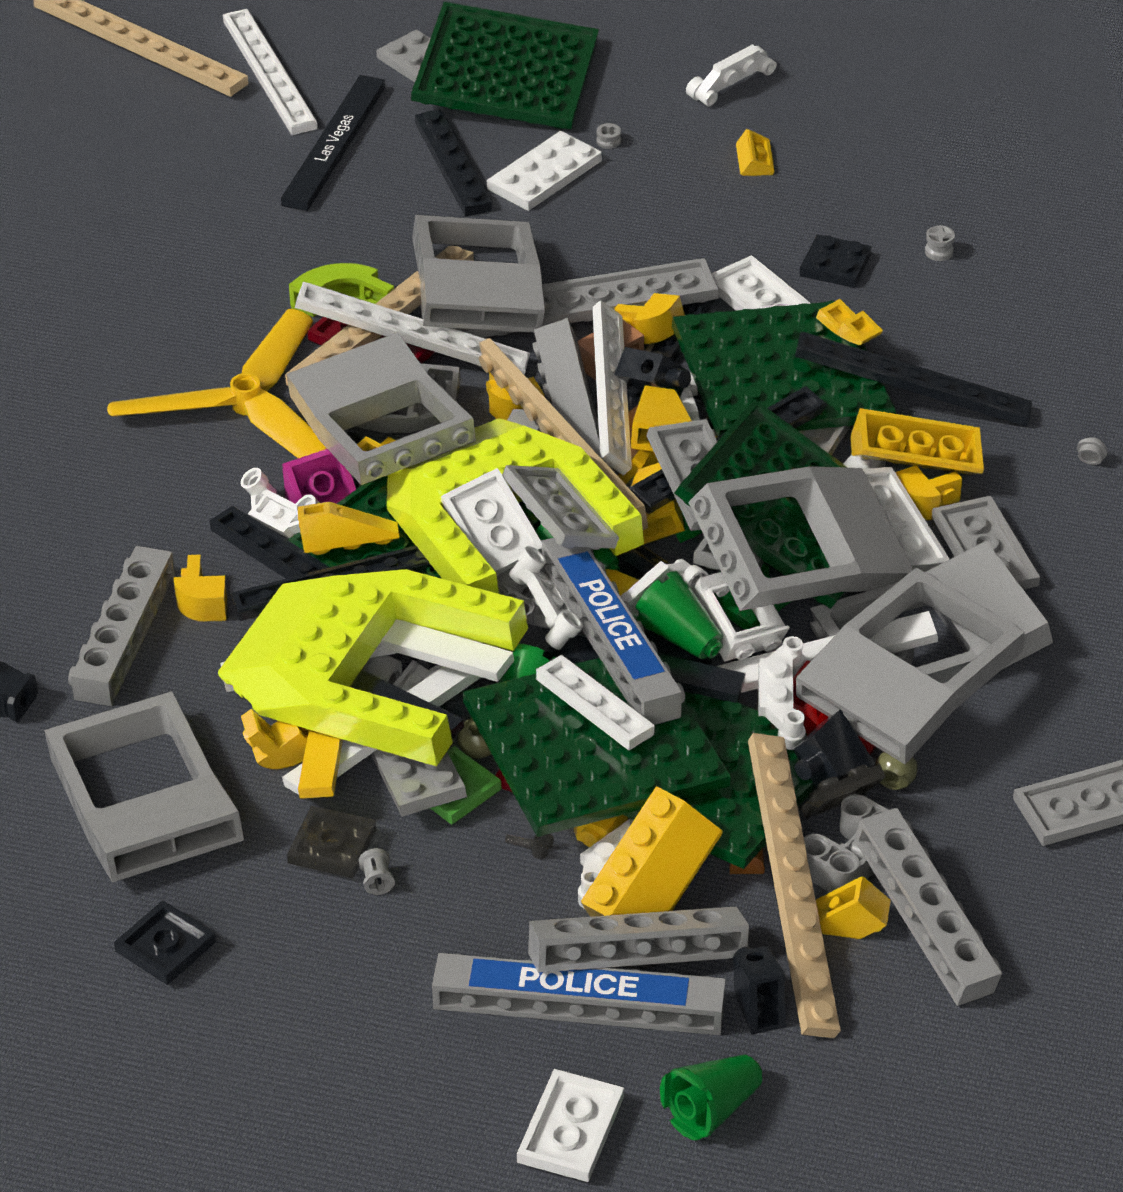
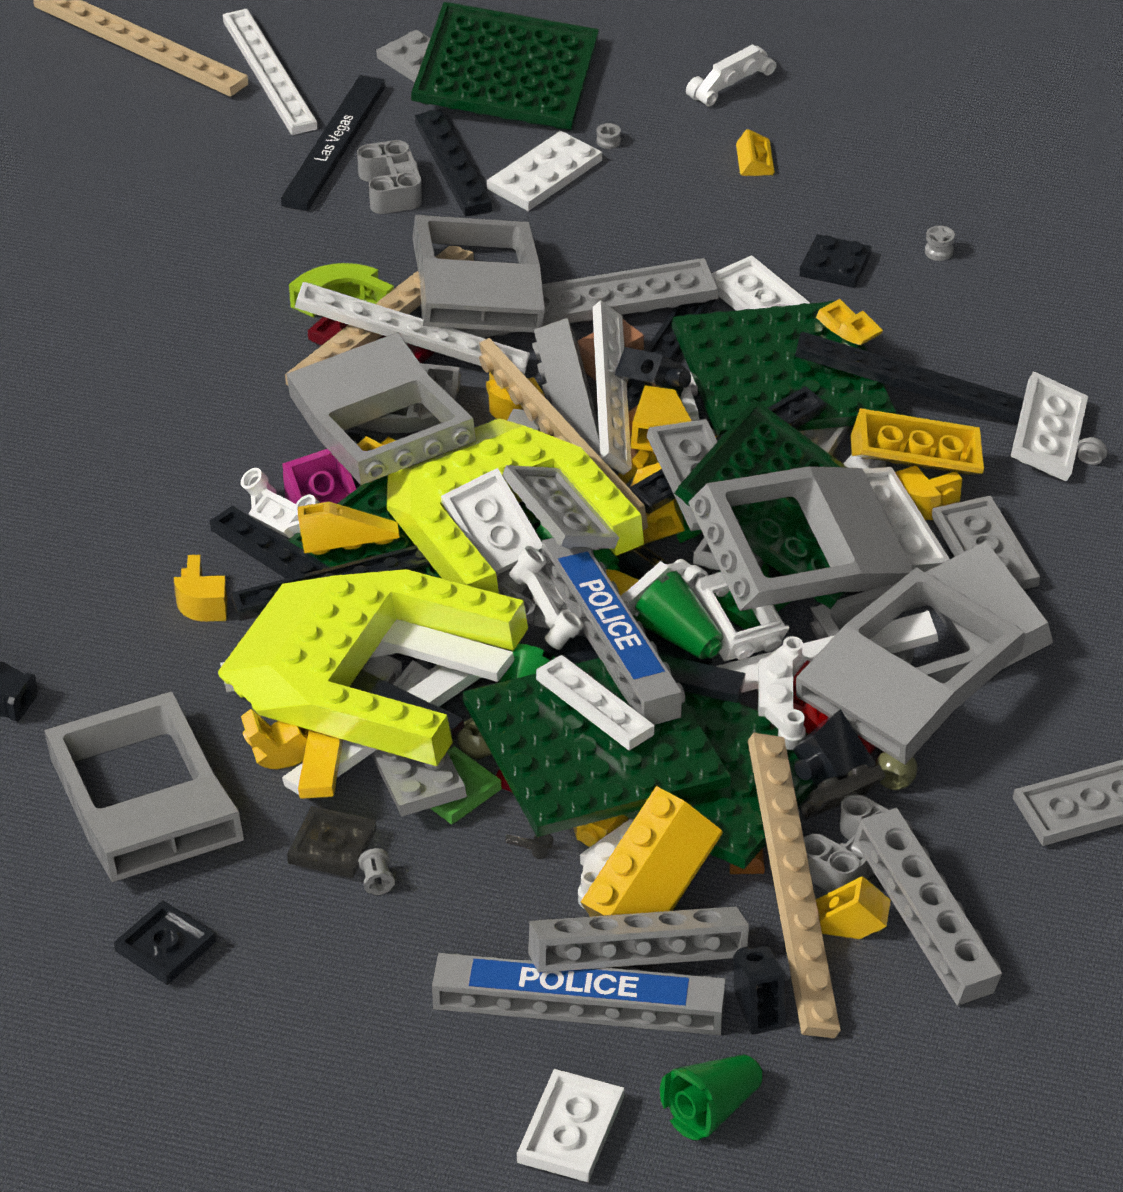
light grey brick [68,546,175,706] -> none
yellow piece [107,308,327,458] -> none
yellow brick [614,293,685,344] -> none
none -> light grey beam [357,140,422,214]
none -> white plate [1011,371,1088,481]

